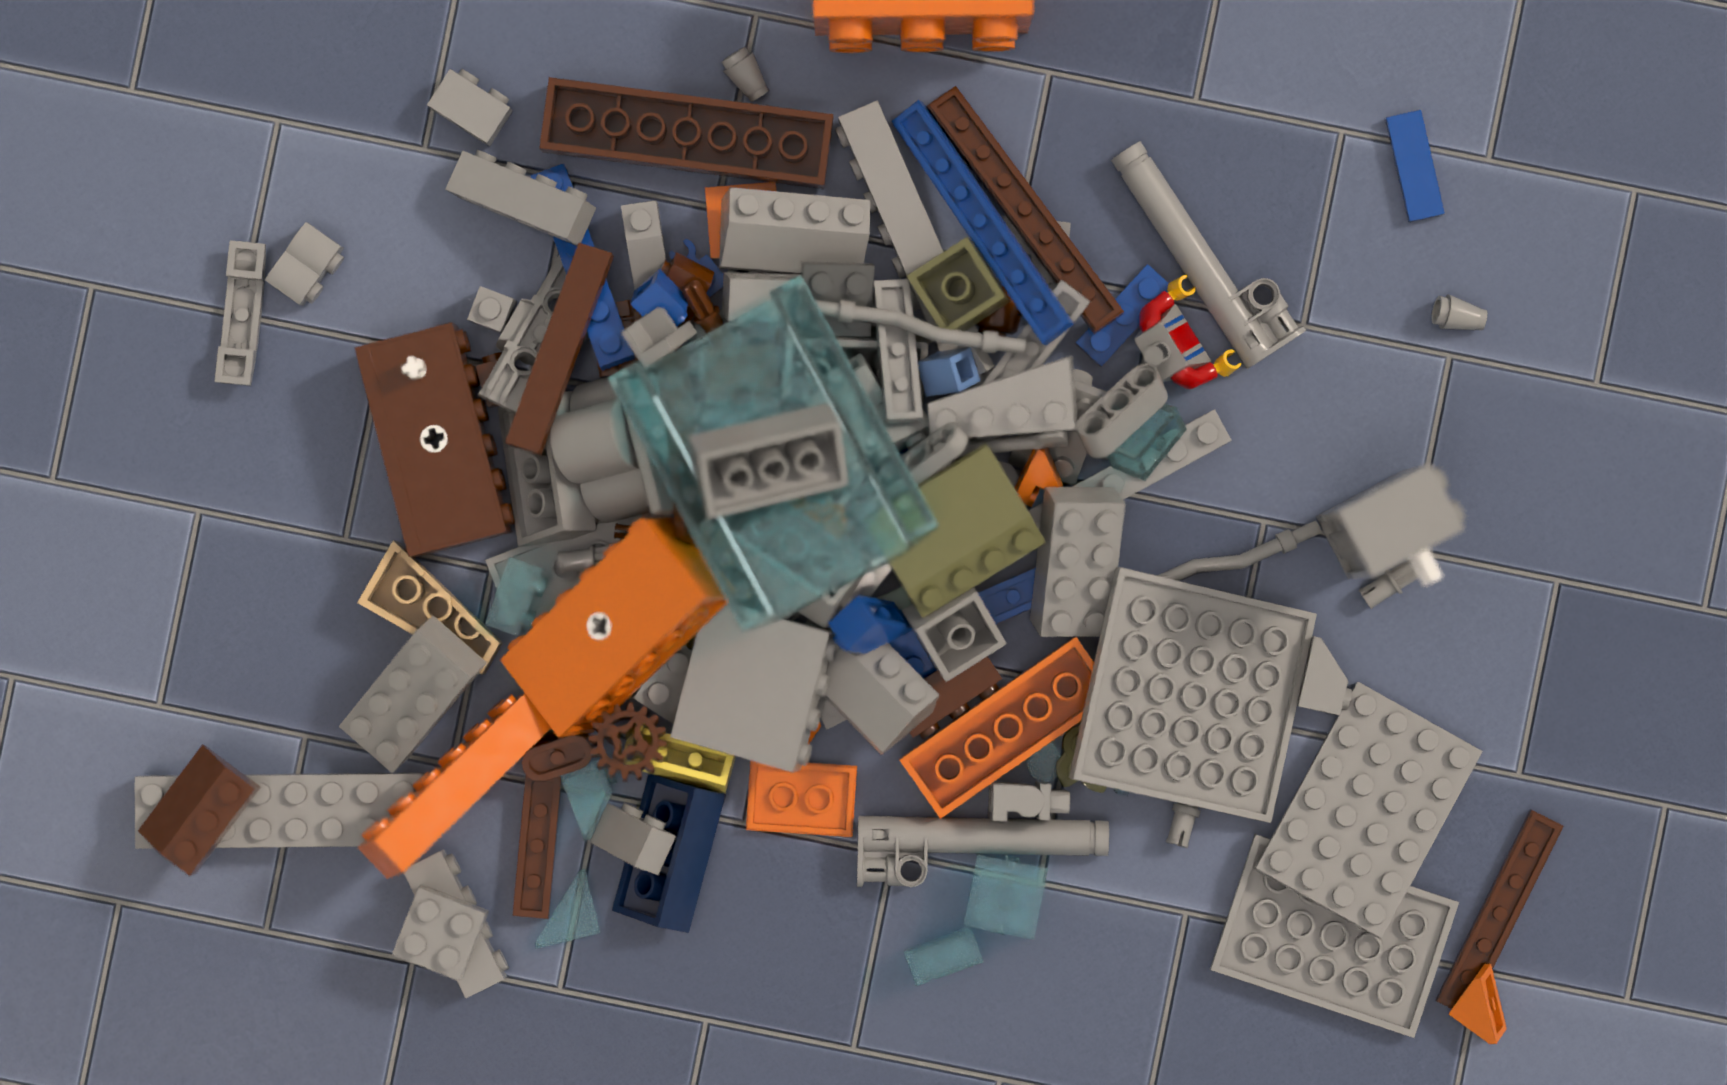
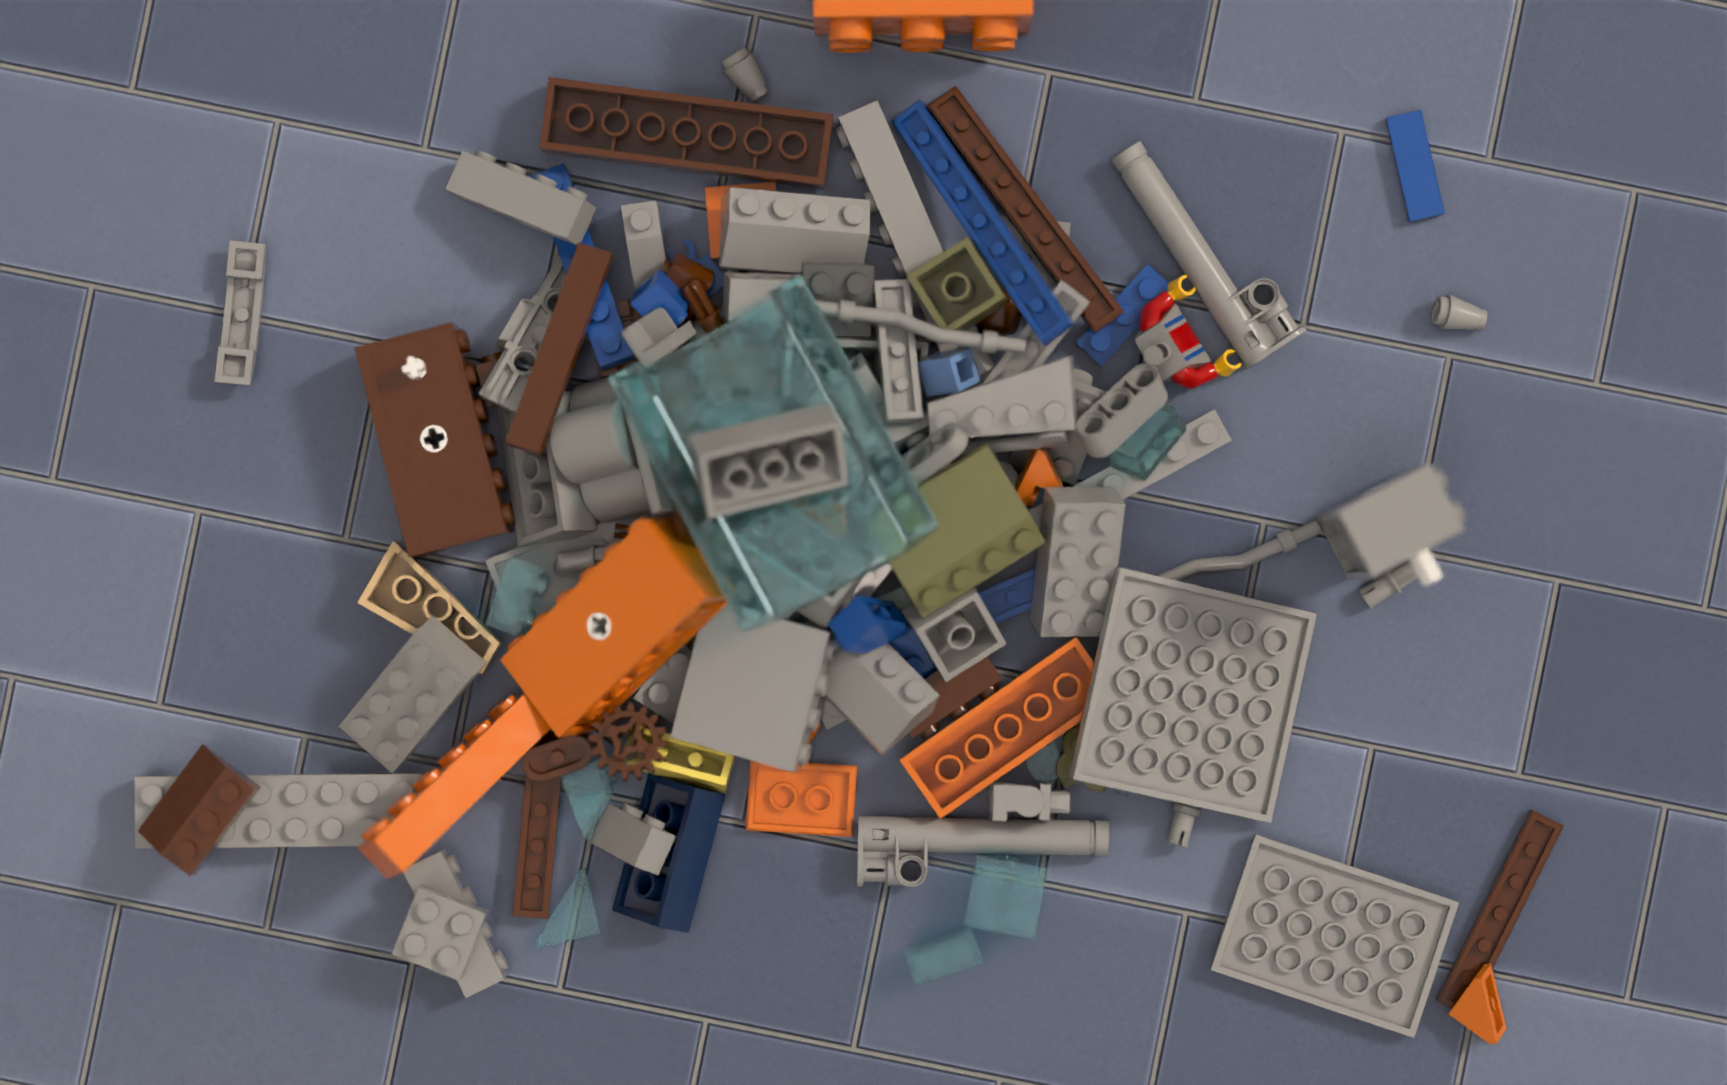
light grey brick [265,222,344,306] -> none
light grey brick [427,69,513,147] -> none
light grey brick [467,286,517,333] -> none
light grey plate [1254,682,1483,939] -> none
light grey slope [1297,636,1352,716] -> none

